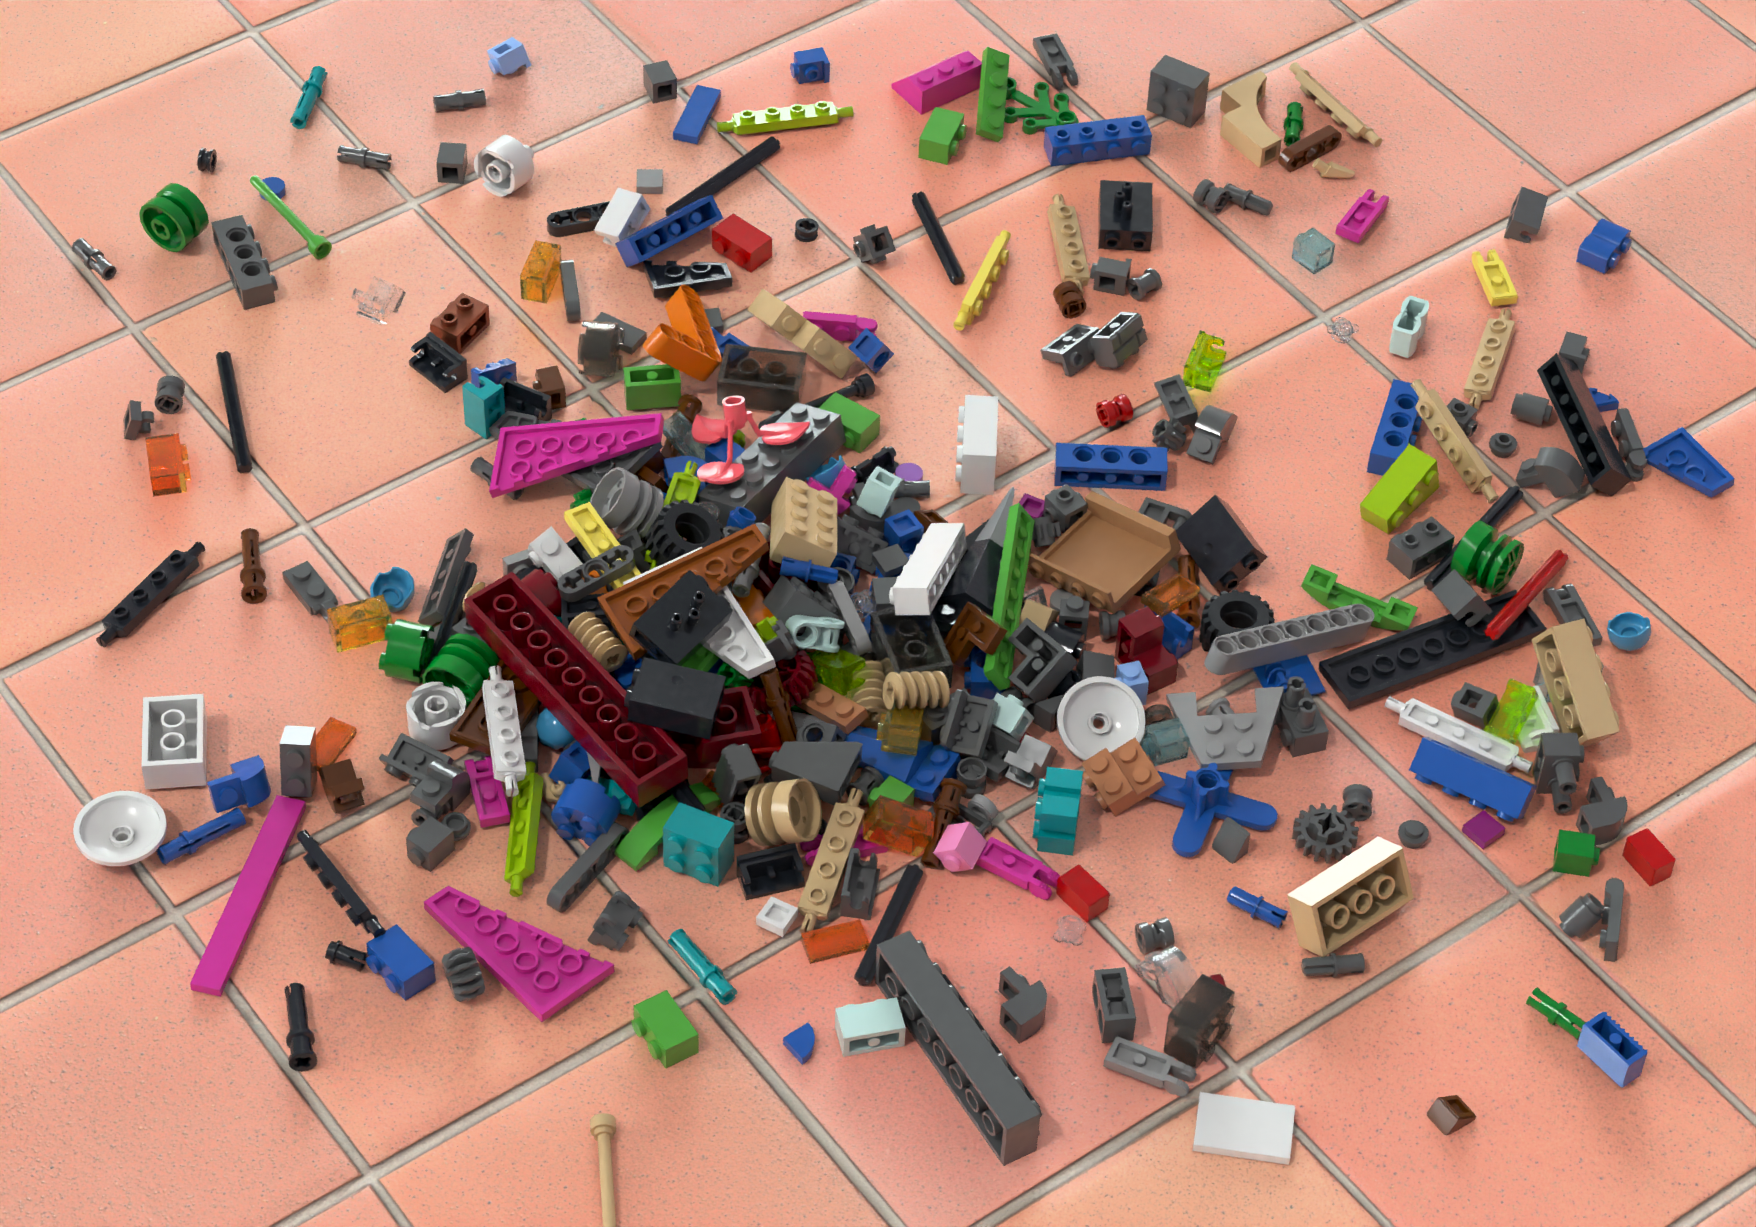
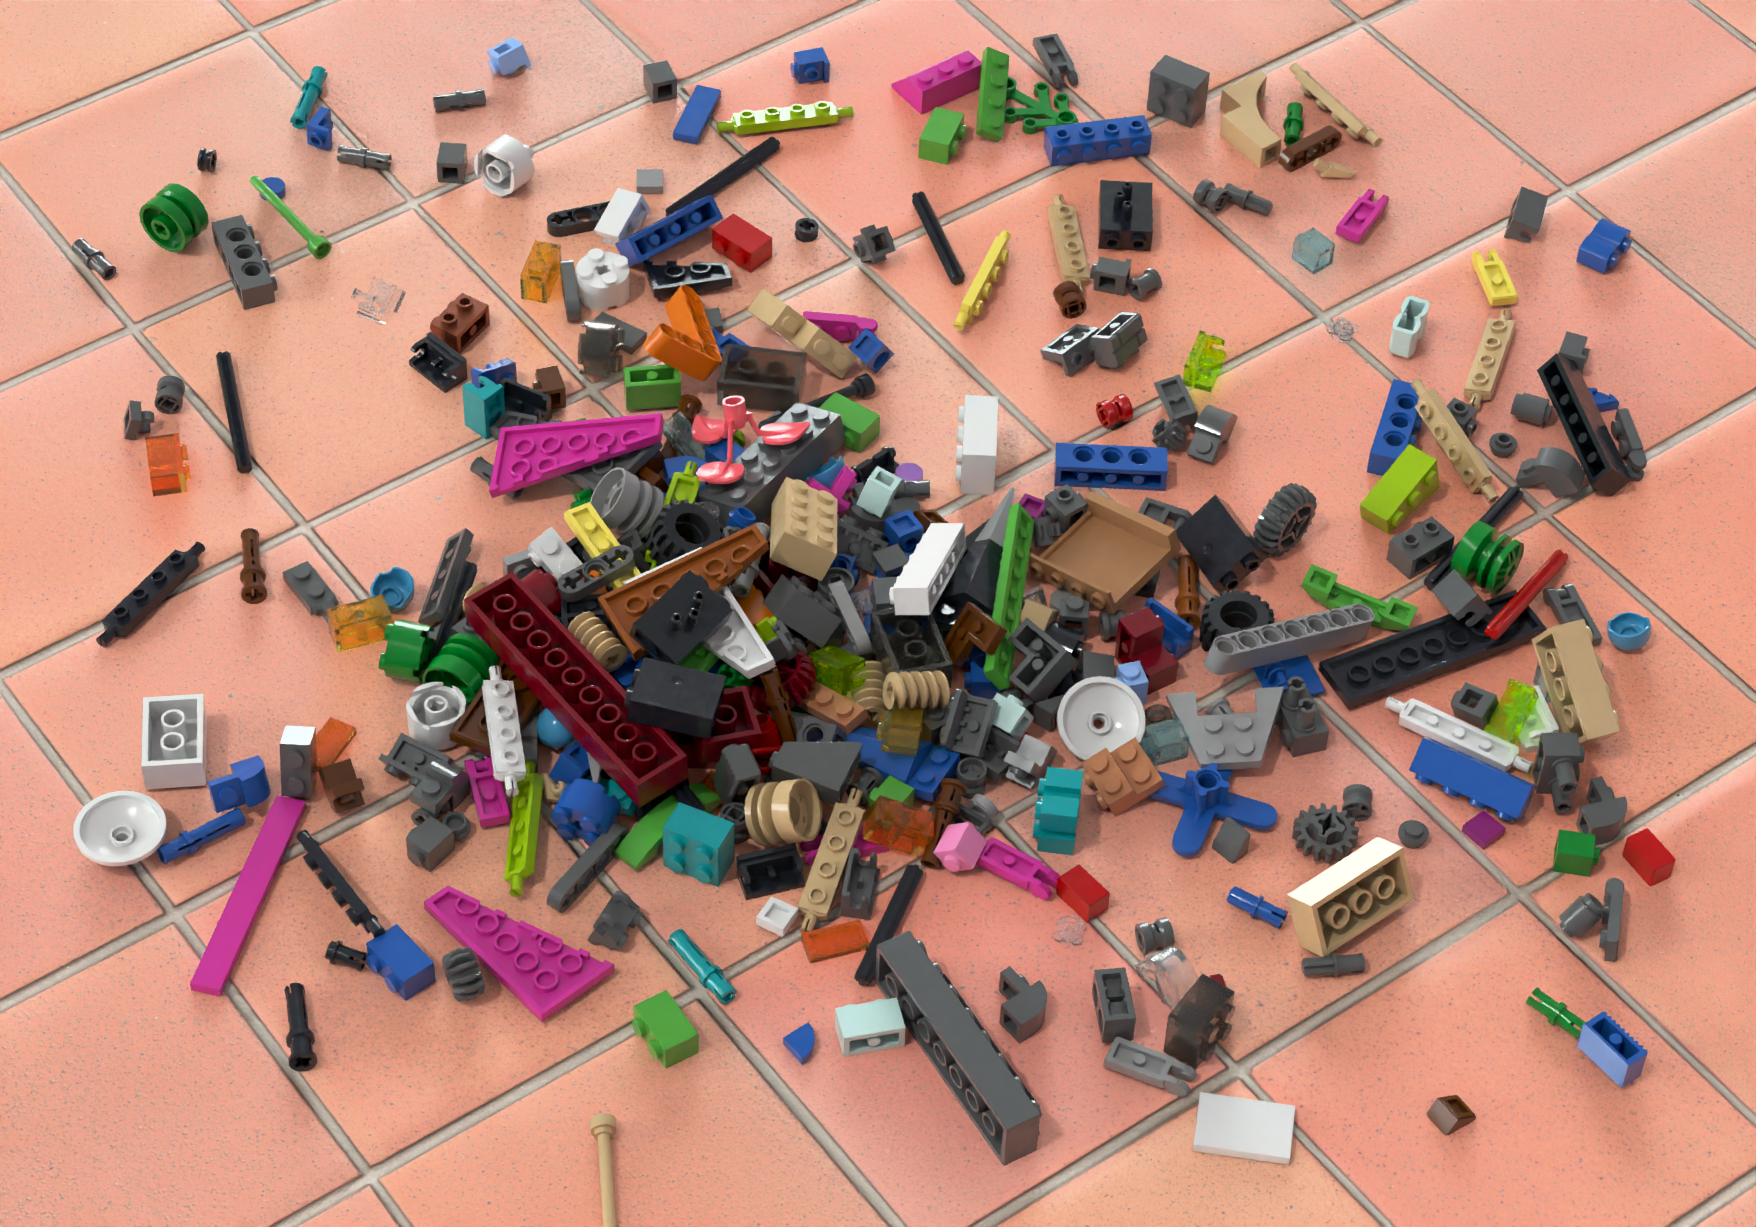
blue axle [779,556,838,584] -> none
light aqua piece [785,615,845,653] -> none
clear orange tile [1140,573,1200,617] -> none
blue wing [1643,427,1735,498] -> none
none -> blue bracket [306,106,333,151]
none -> white brick [576,248,630,312]
none -> dark grey gear [1253,483,1317,557]

